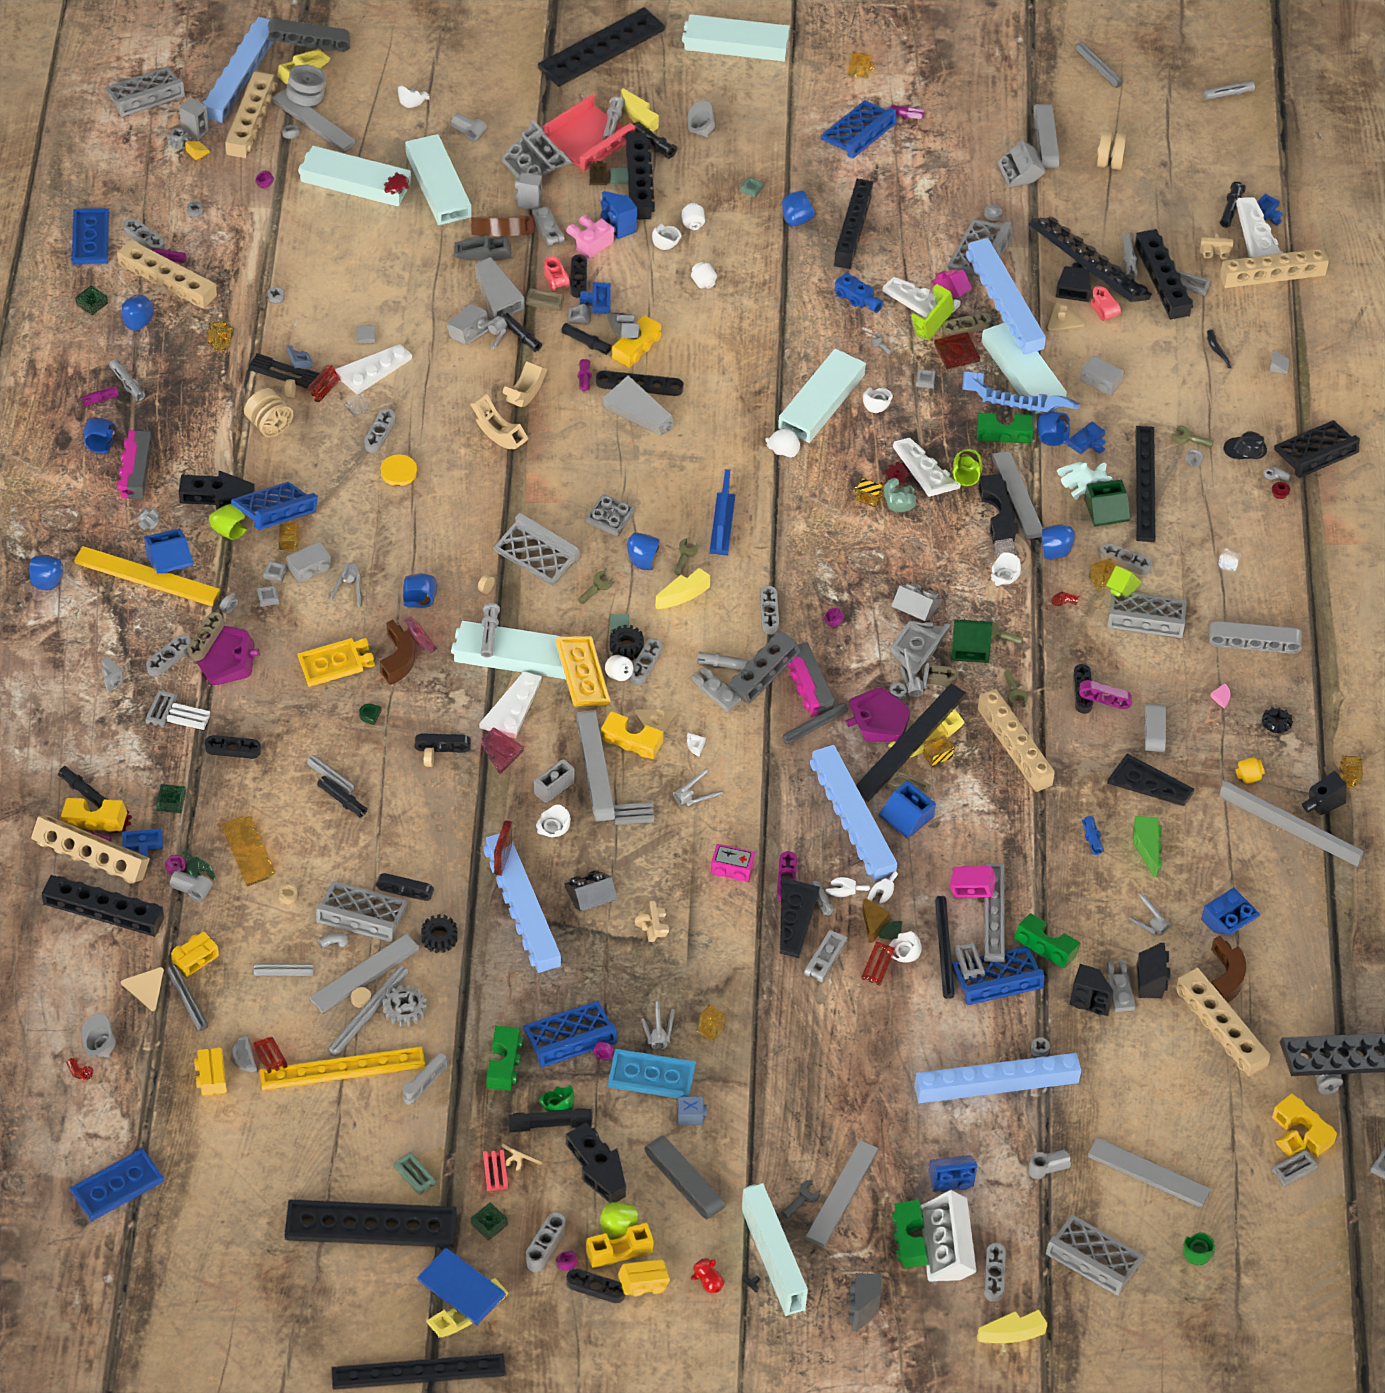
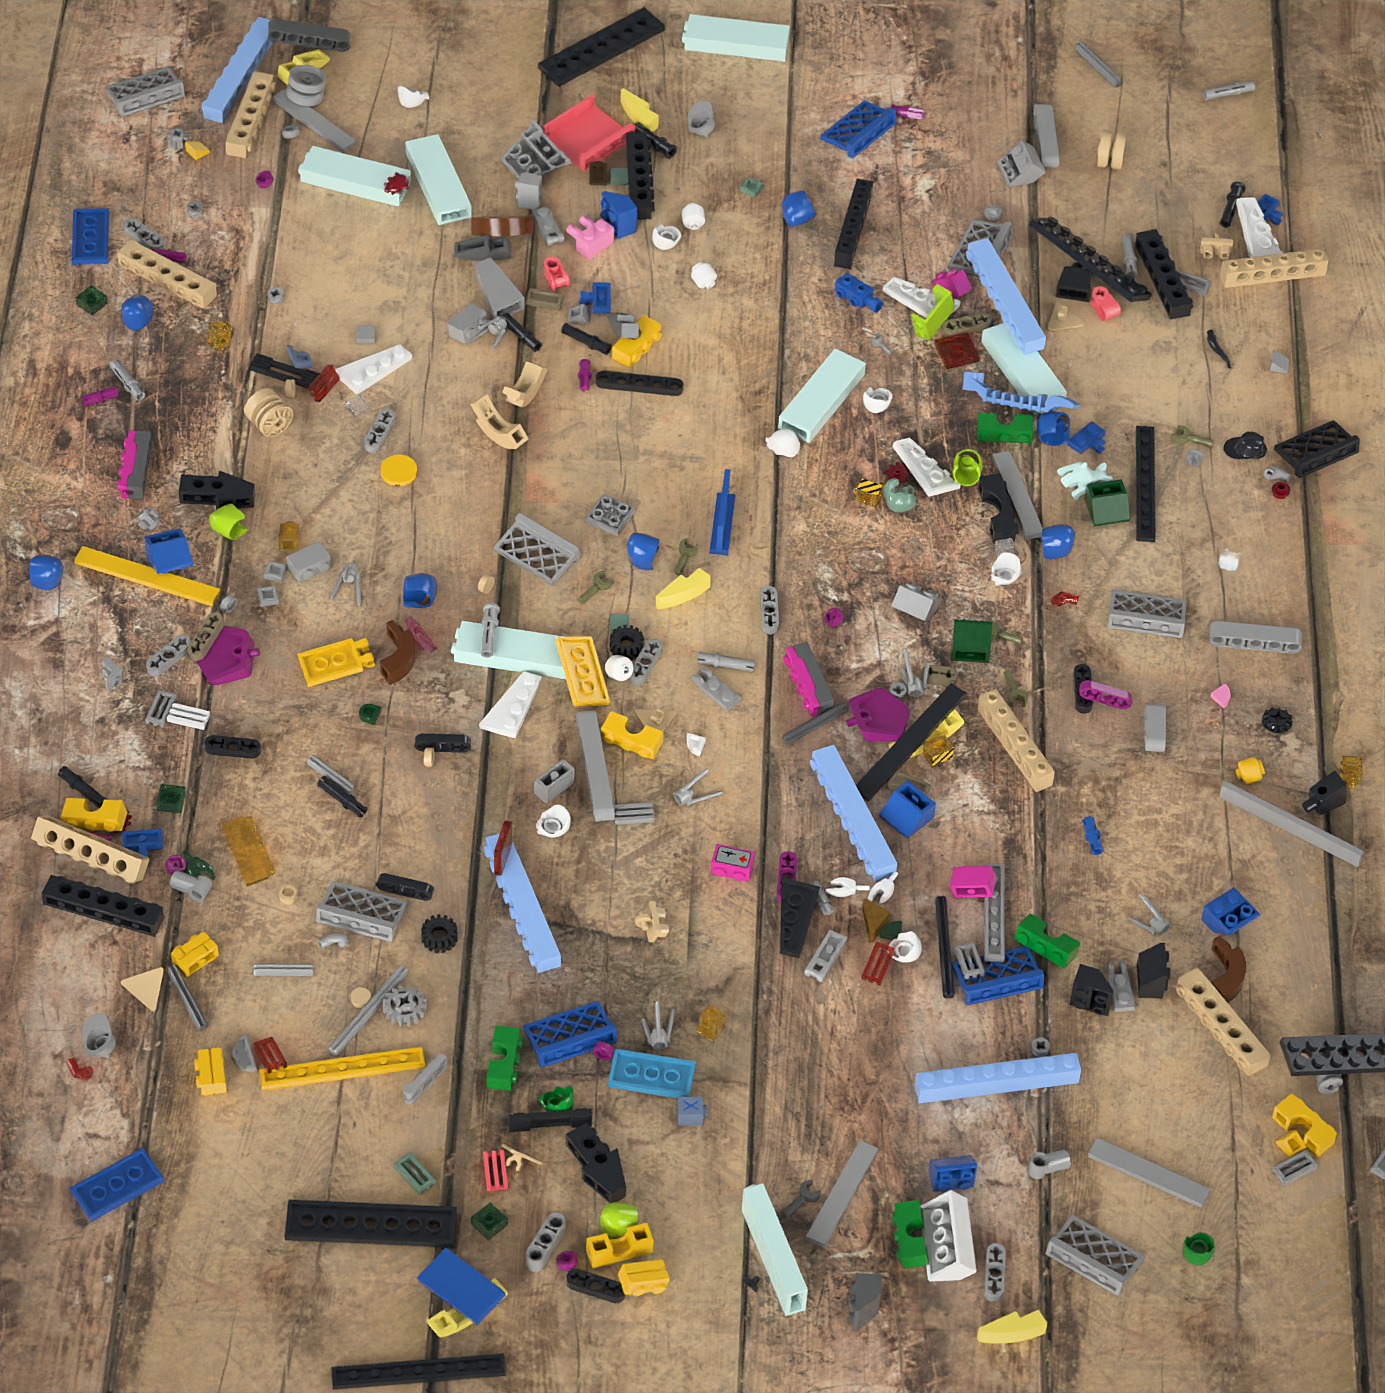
blue piece [83,418,116,453] -> none
light grey brick [179,98,209,141] -> none
blue fence [231,481,318,530] -> none
light grey tile [310,934,419,1014] -> none
light grey piece [451,113,487,142] -> none
clear pink wing [481,727,524,774] -> none
slope [564,870,618,911] -> none
black beam [571,254,587,298] -> none
light grey pin [602,96,625,140] -> none
light grey slope [602,376,674,436] -> none
dark grey beam [645,1135,725,1220] -> none
red animal [691,1258,724,1294] -> none
dark grey brick [729,630,801,704] -> none
clear yellow brick [848,51,874,79] -> none
light grey wing [891,621,950,677] -> none
light grey tile [916,369,936,389] -> none
light grey brick [1080,355,1124,396] -> none
clear yellow brick [1089,558,1118,590] -> none
light grey beam [1100,543,1152,575] -> none
lime slope [1106,566,1142,597] -> none
black wing [1107,754,1194,806] -> none
bright green slope [1133,816,1162,877] -> none

